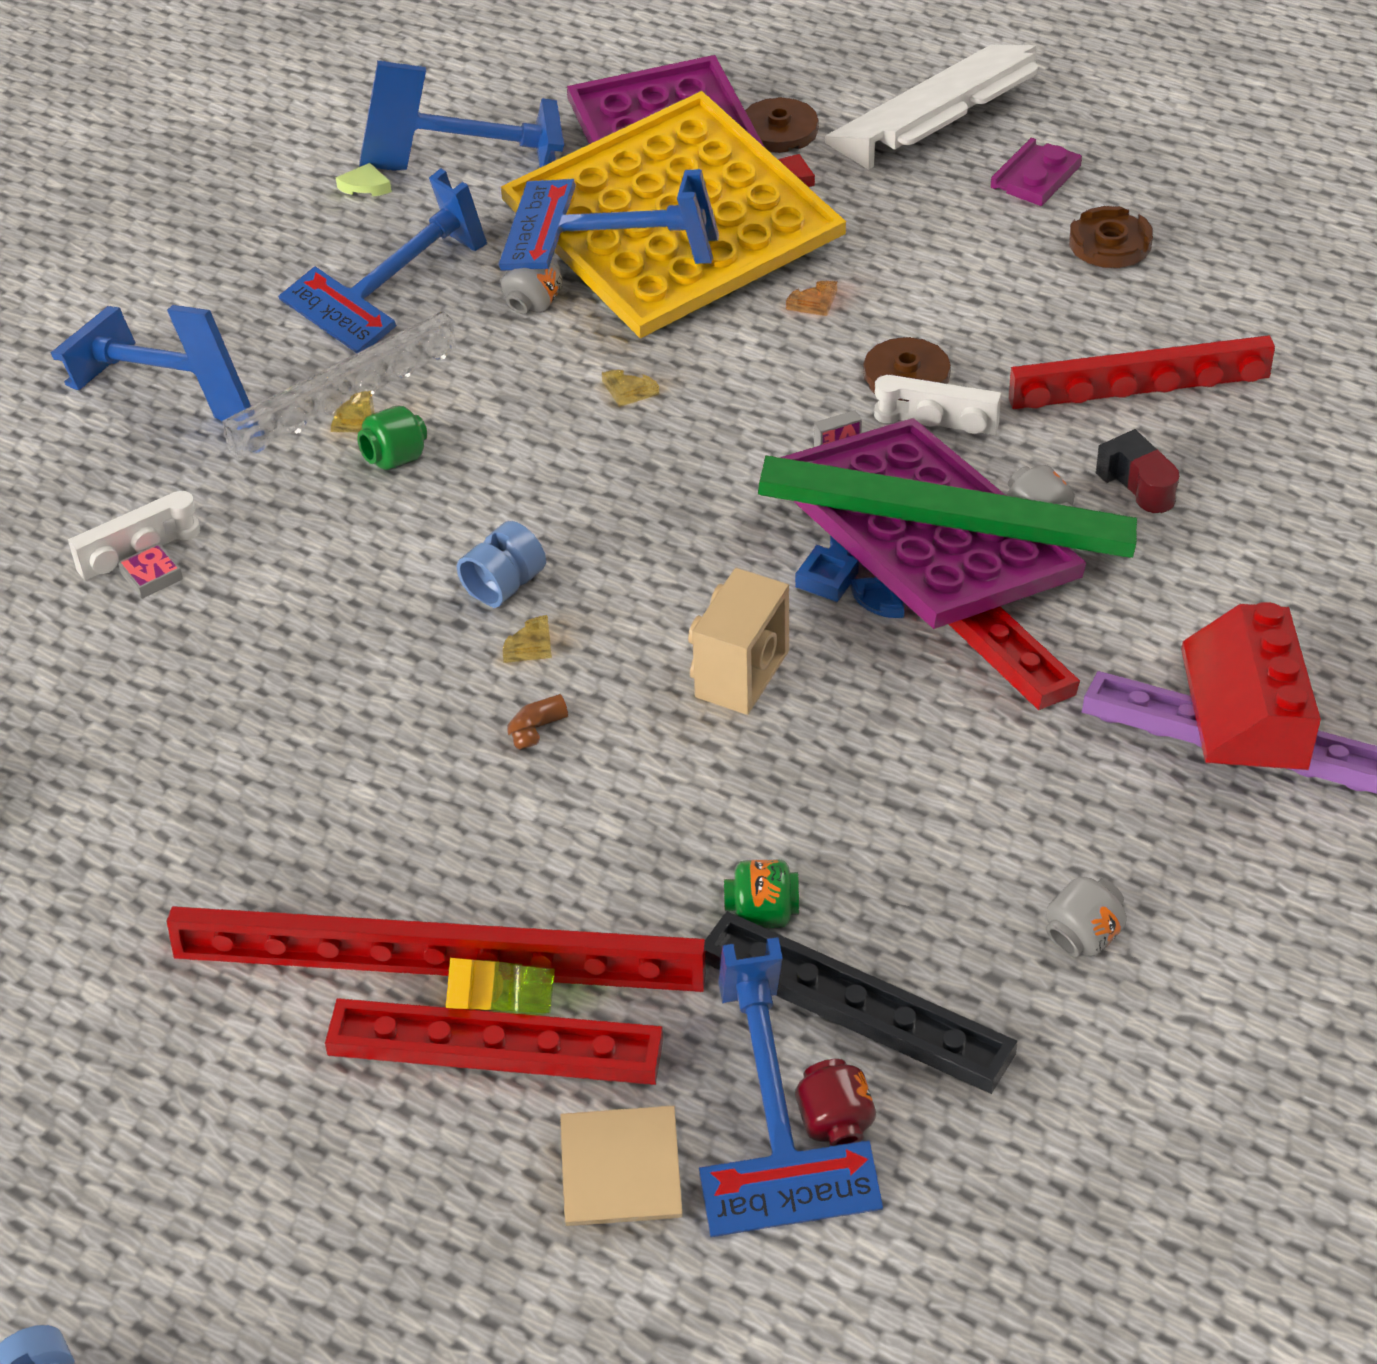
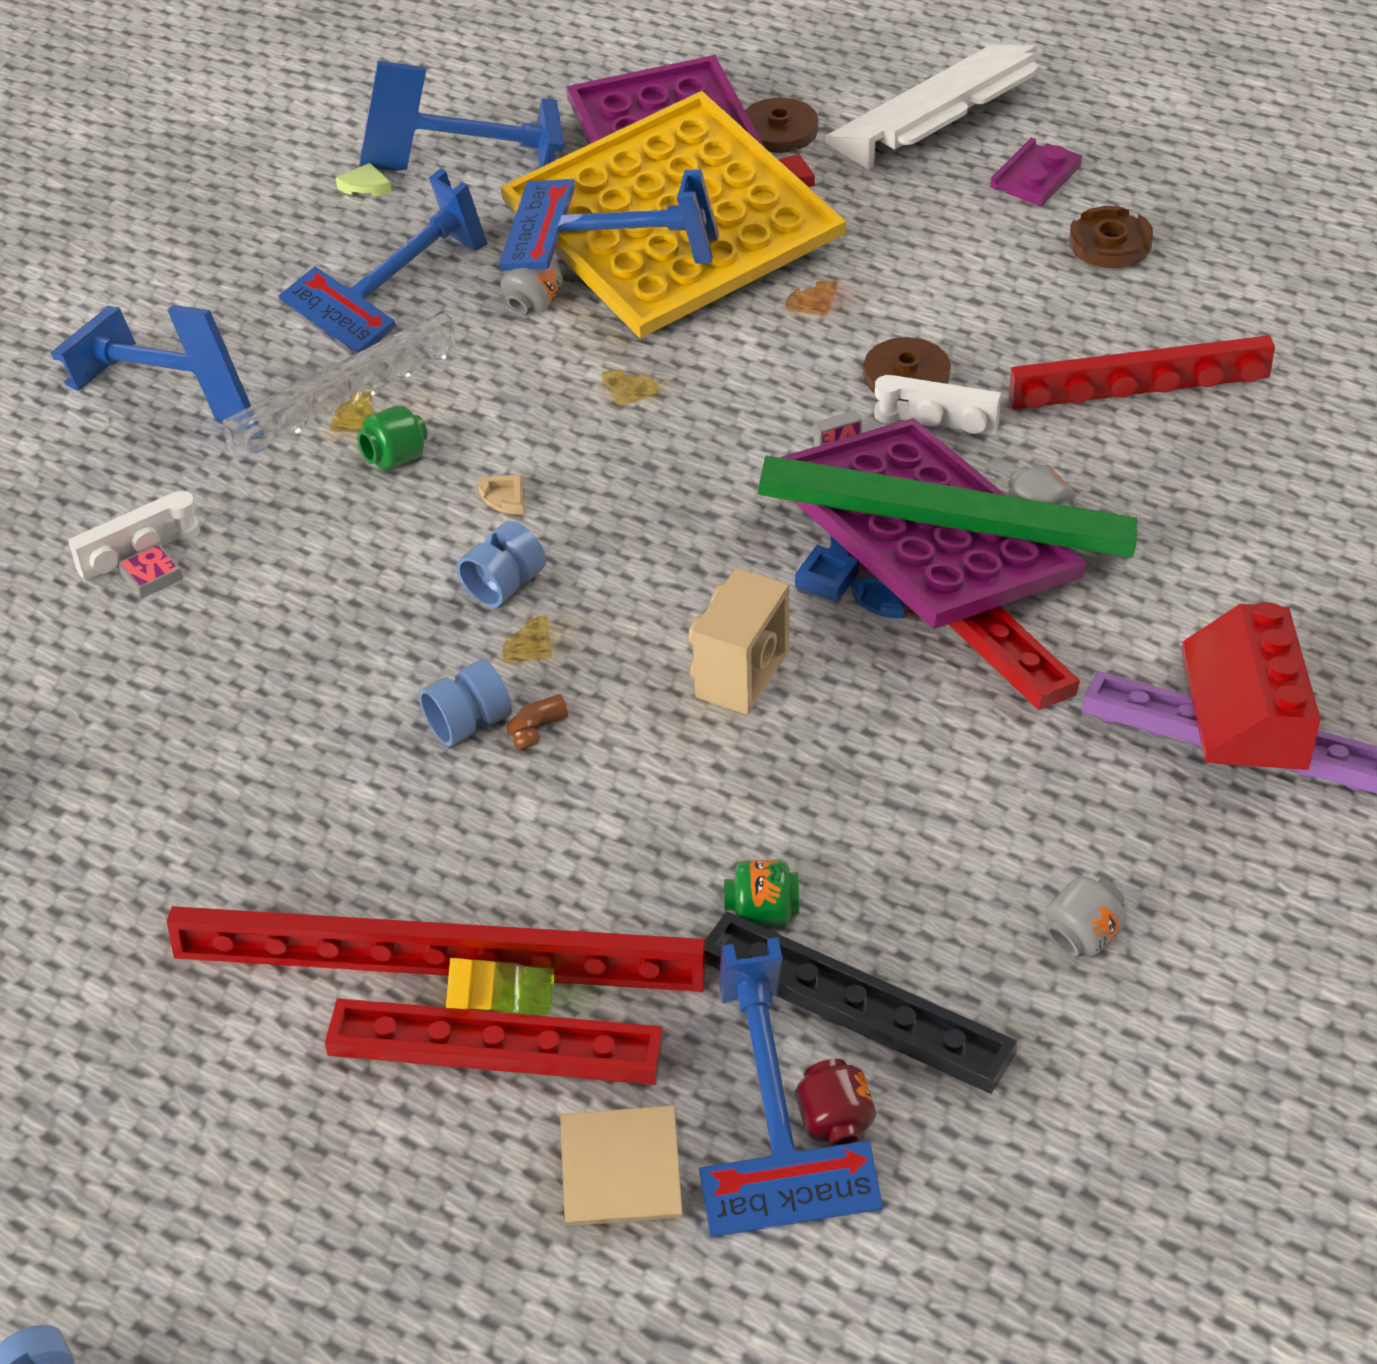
leg [1096,429,1180,513] -> none
none -> medium blue wheel [419,659,512,747]
none -> tan tile [477,475,524,514]

